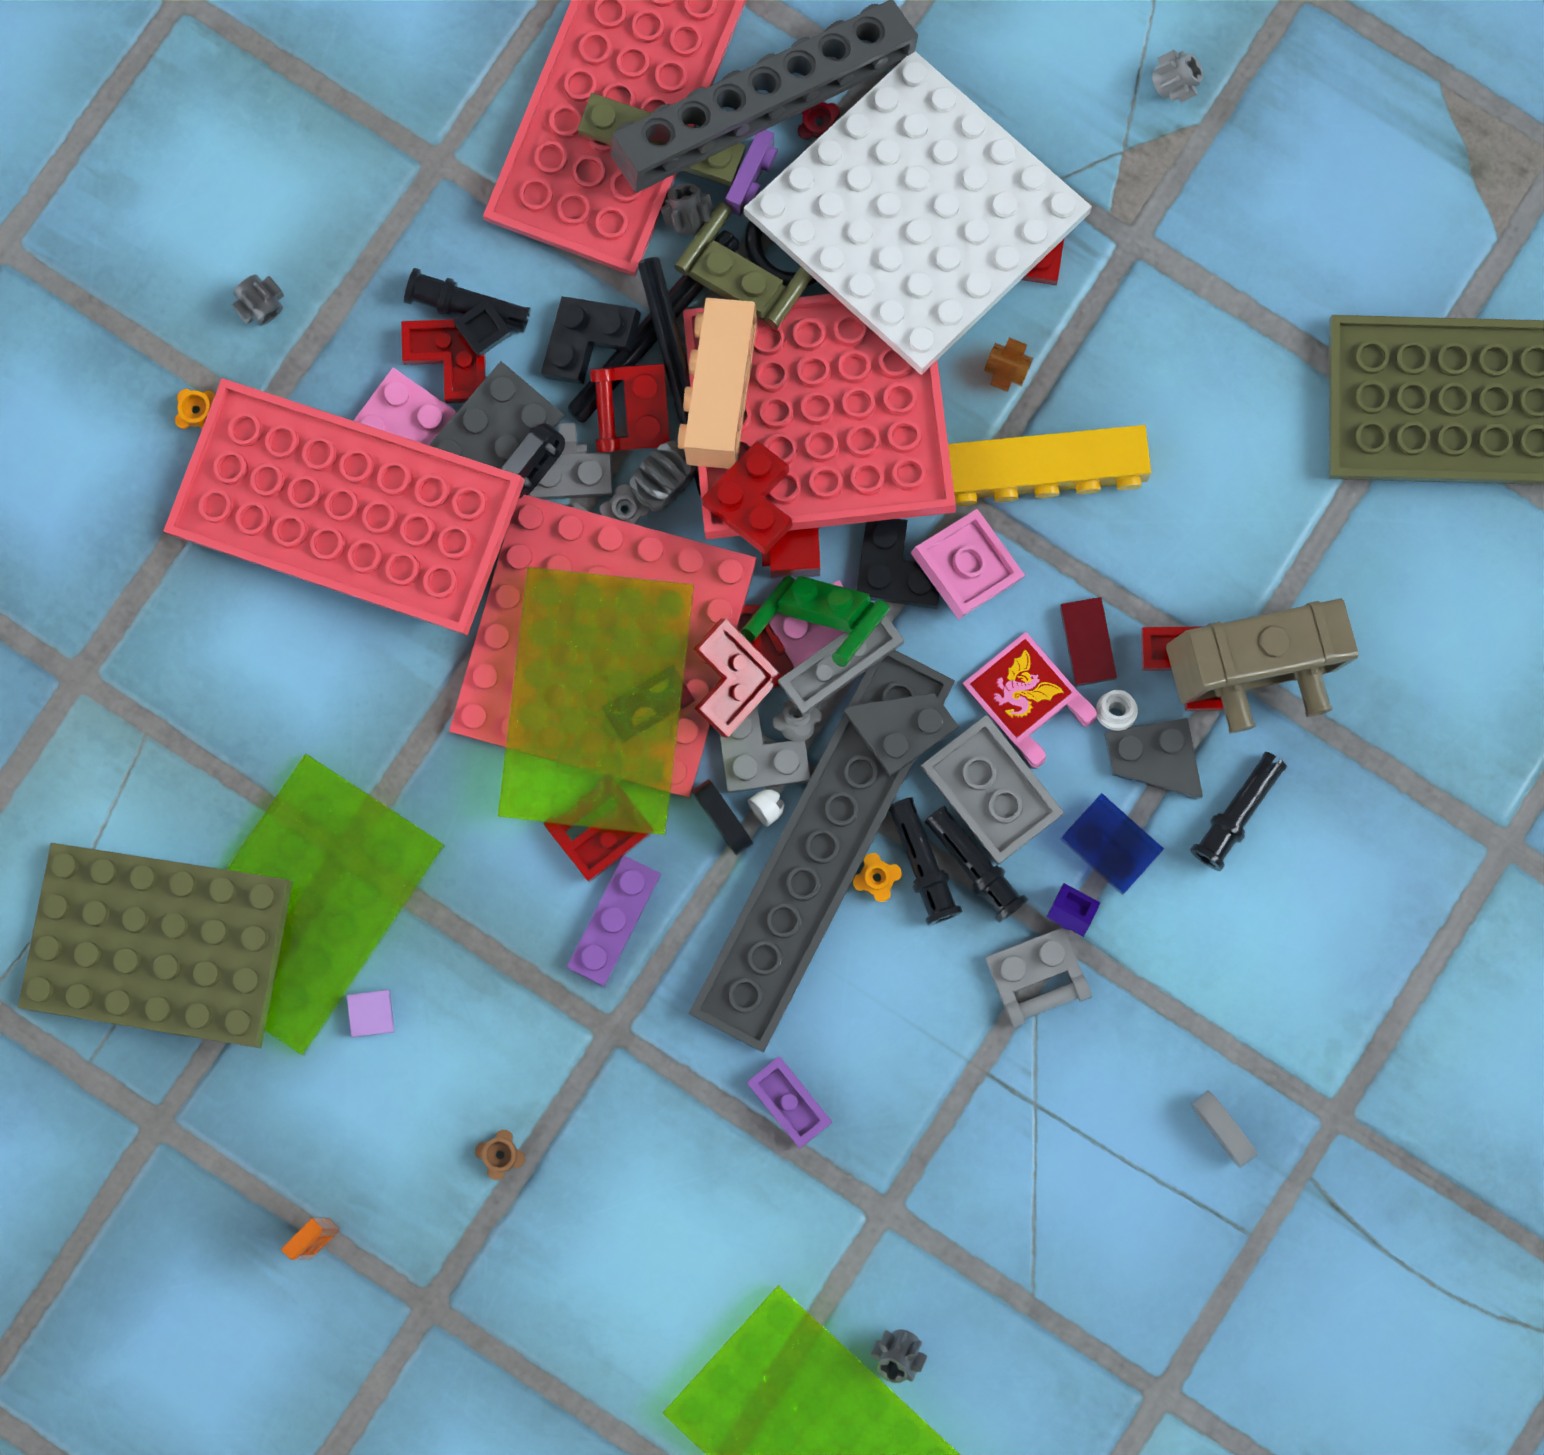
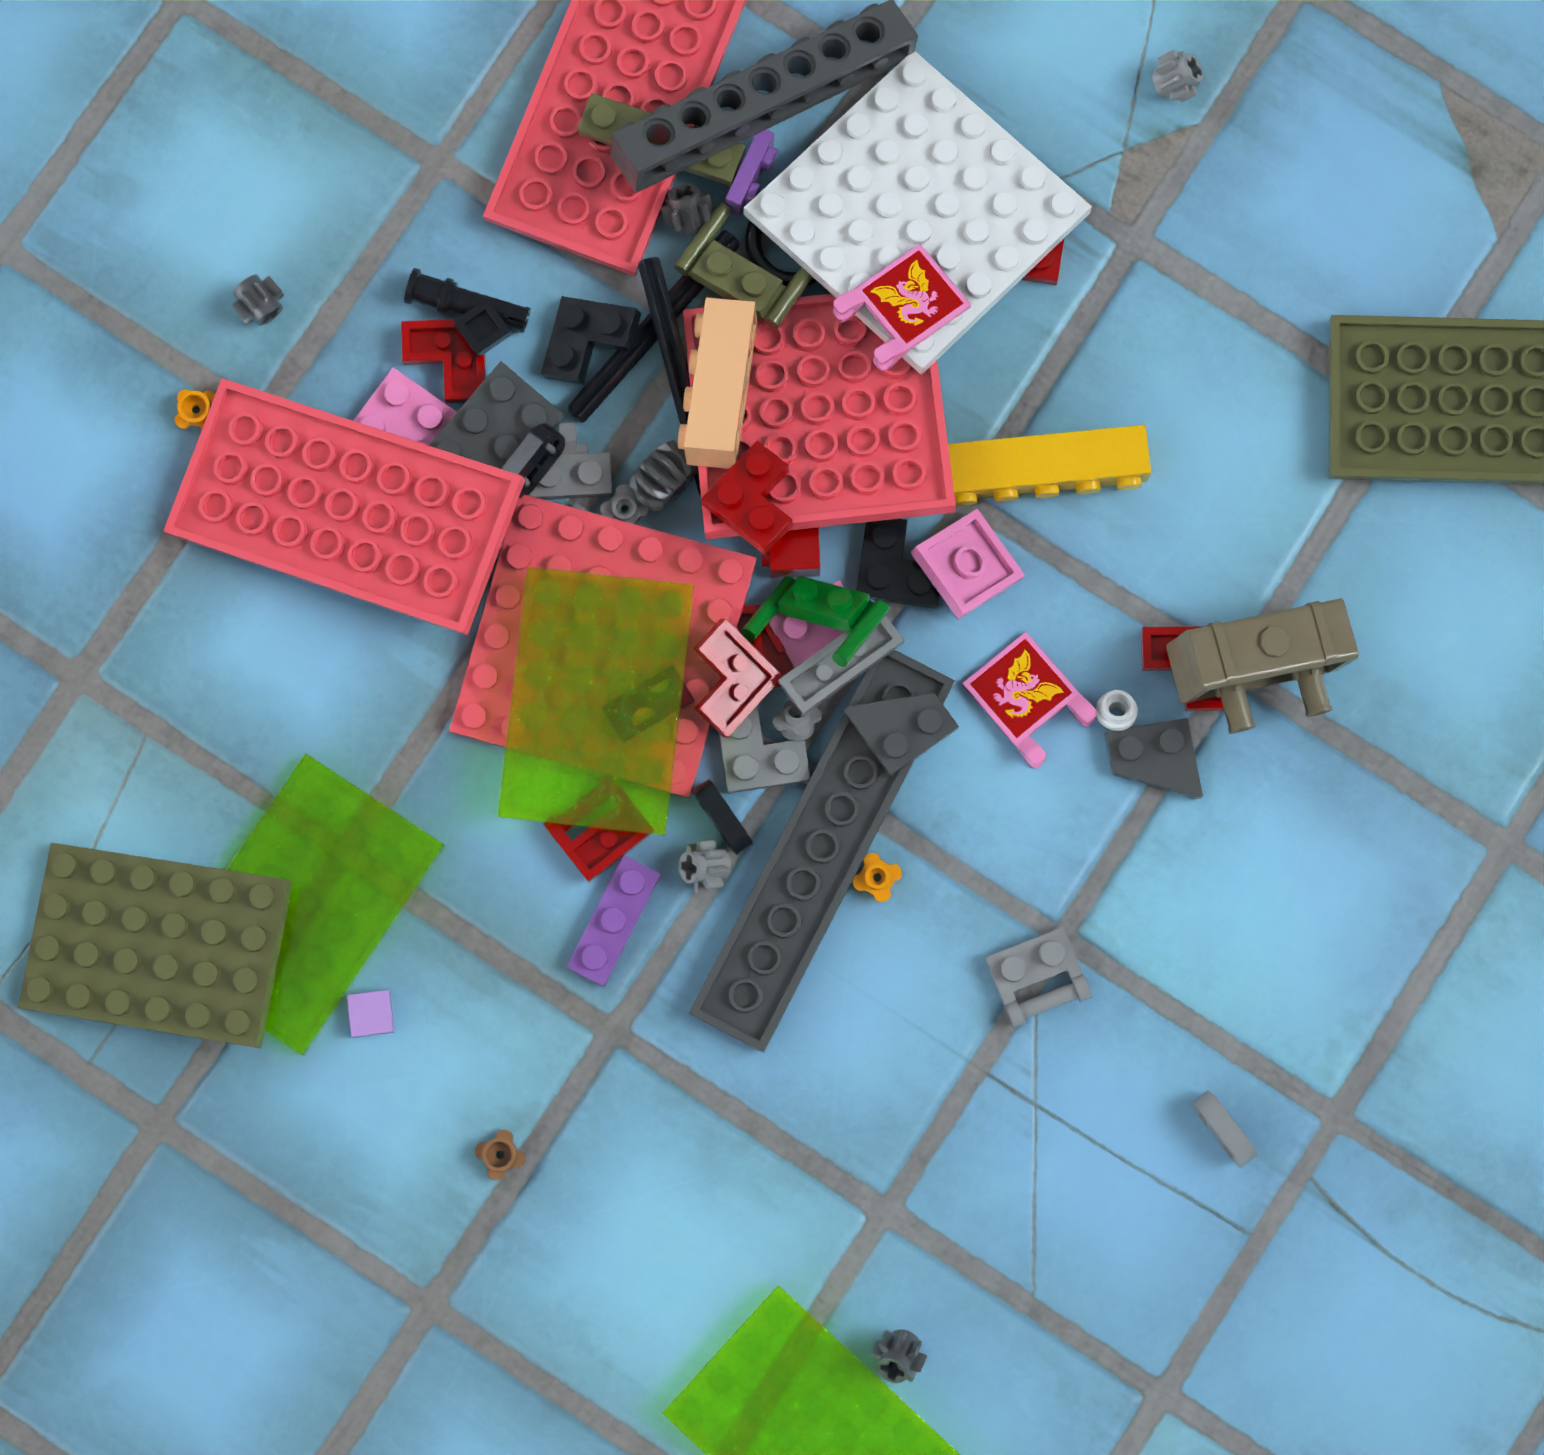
orange tile [281,1218,339,1260] -> none
red plate [590,363,670,452] -> none
medium lavender plate [746,1056,832,1149] -> none
white hinge [748,790,785,827] -> none
dark red plate [798,102,840,140] -> none
black pin [889,797,963,926] -> none
light grey plate [921,715,1064,865] -> none
black pin [924,805,1028,923] -> none
clear orange gear [984,337,1034,392] -> none
dark purple plate [1046,883,1101,937] -> none
dark red tile [1060,597,1117,687] -> none
clear blue plate [1060,793,1164,895] -> none
black pin [1190,752,1287,871] -> none
none -> light grey gear [679,839,731,893]
none -> flag [832,243,971,371]

